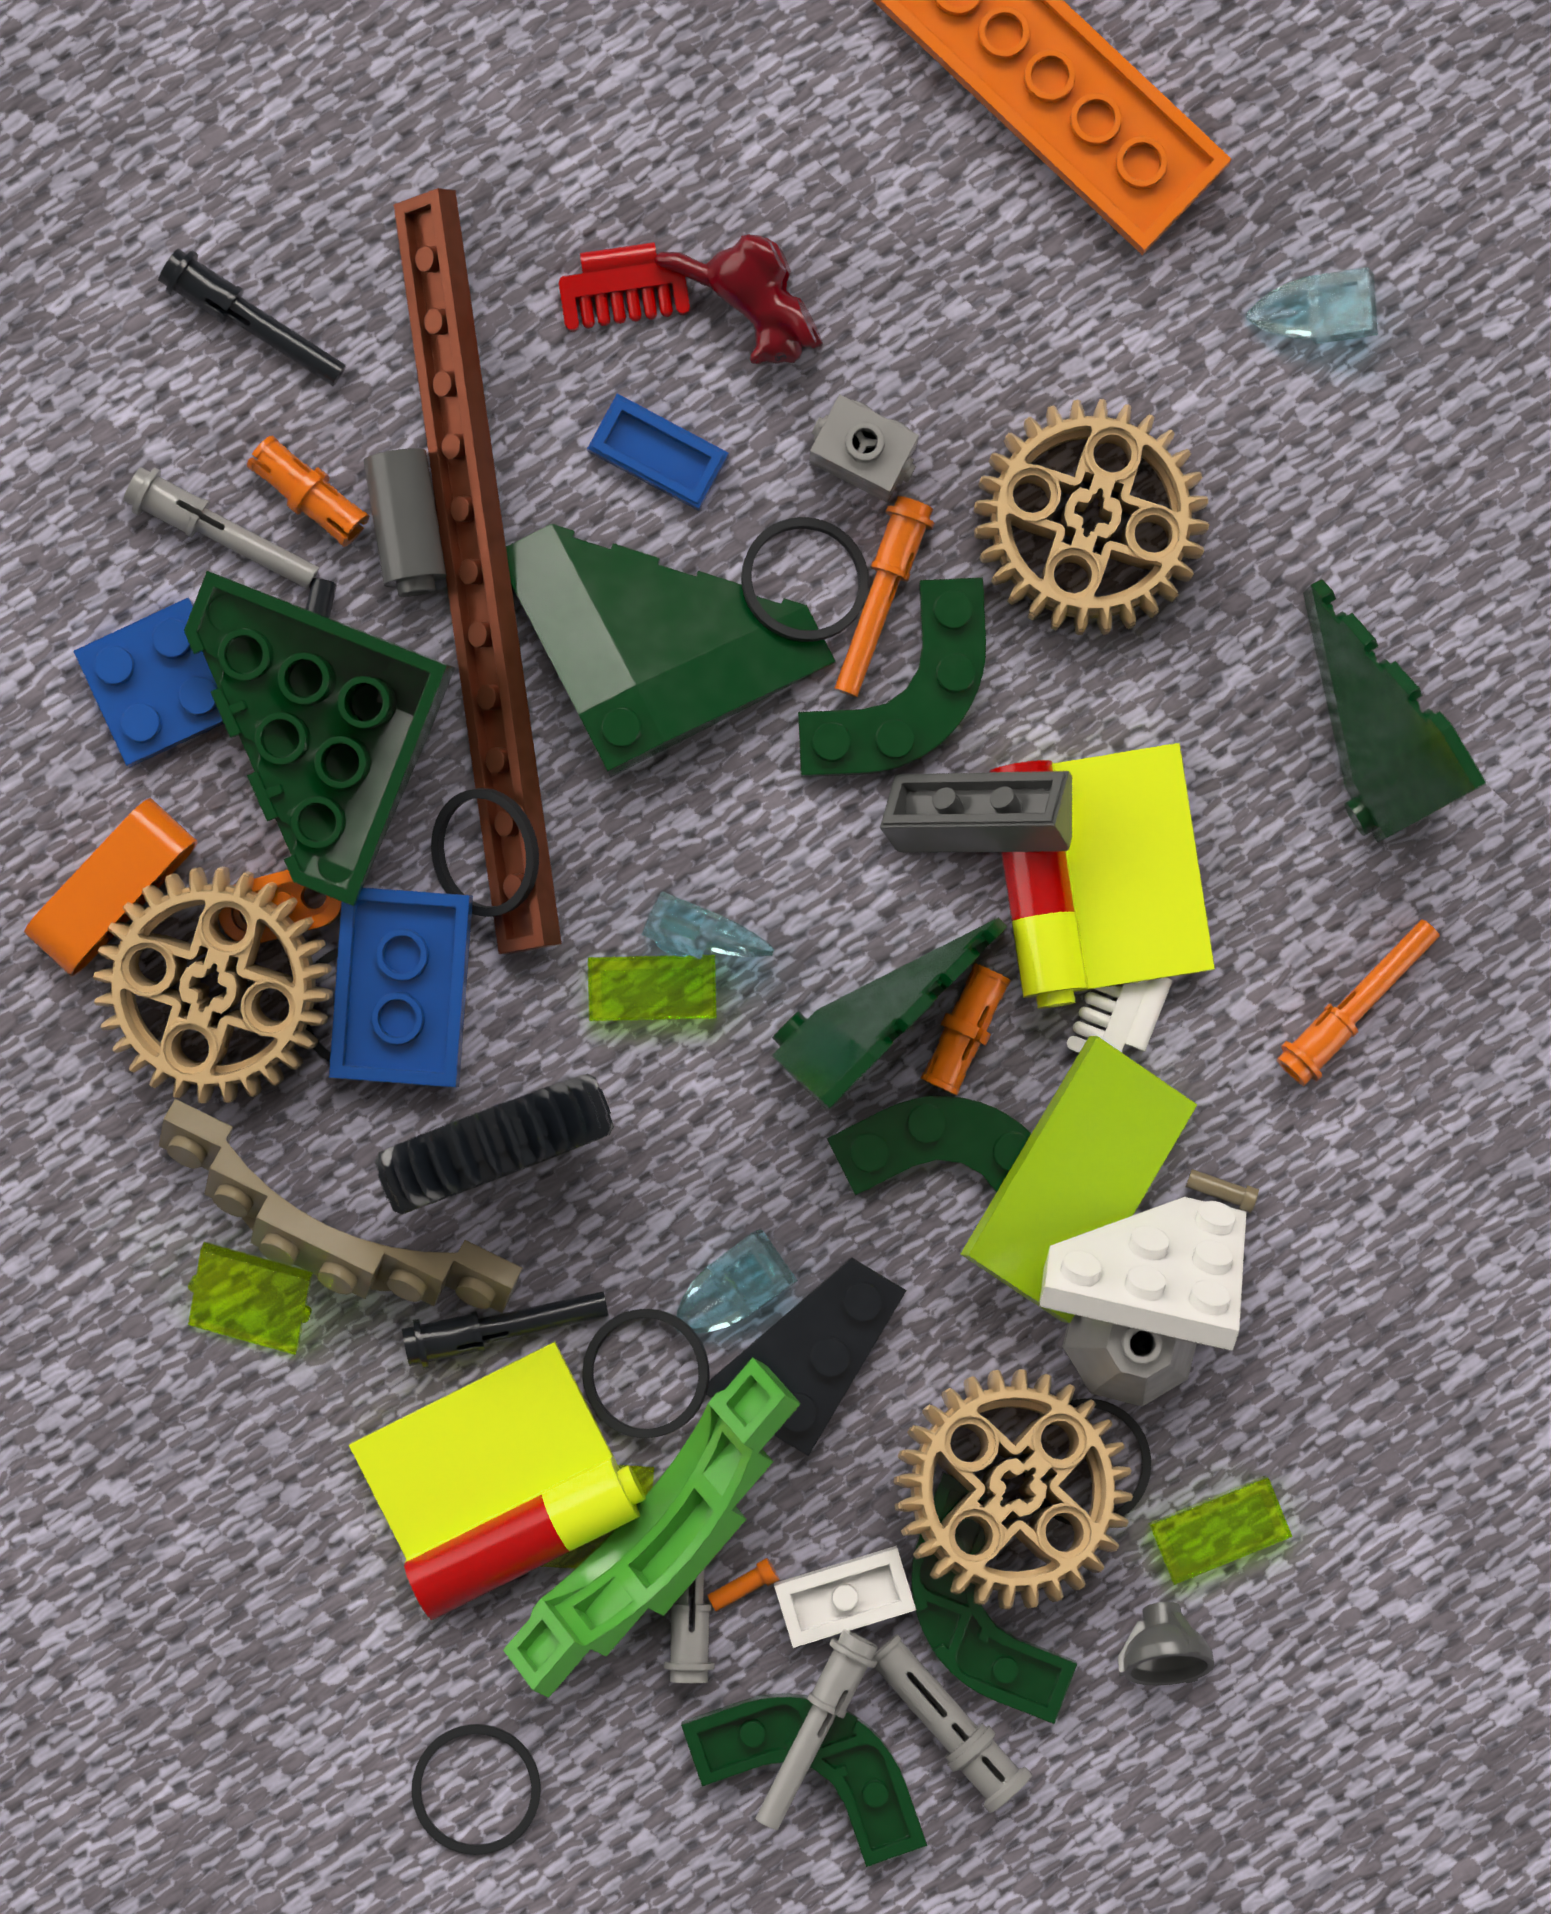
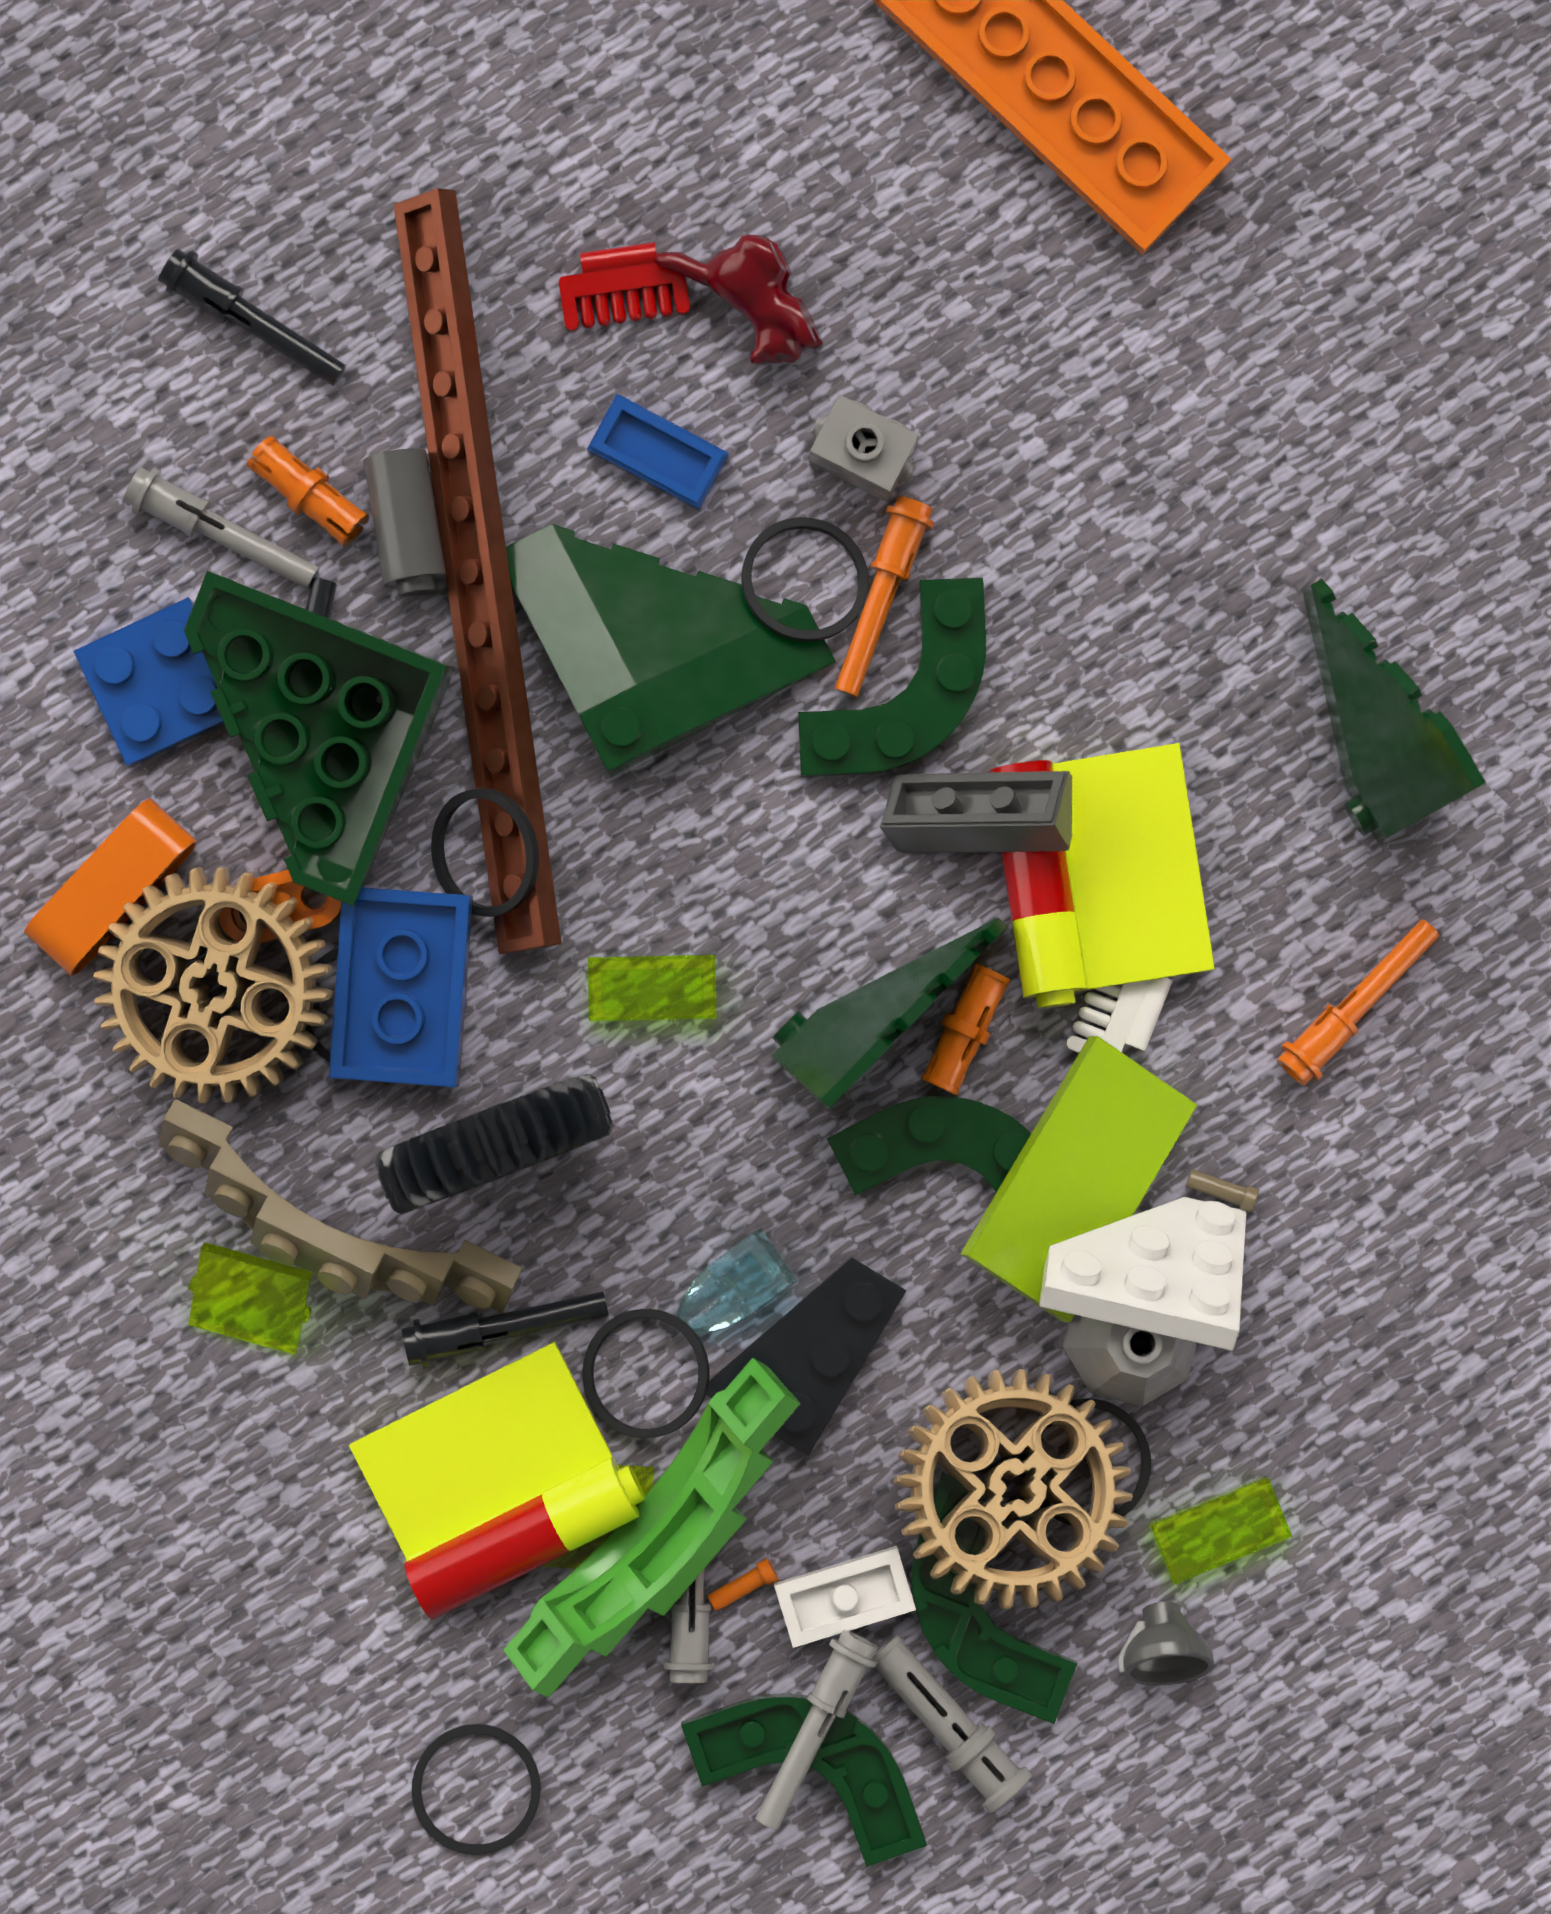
clear light blue plate [642,891,775,959] -> none
tan gear [974,399,1209,635] -> none
clear light blue plate [1246,267,1378,344] -> none

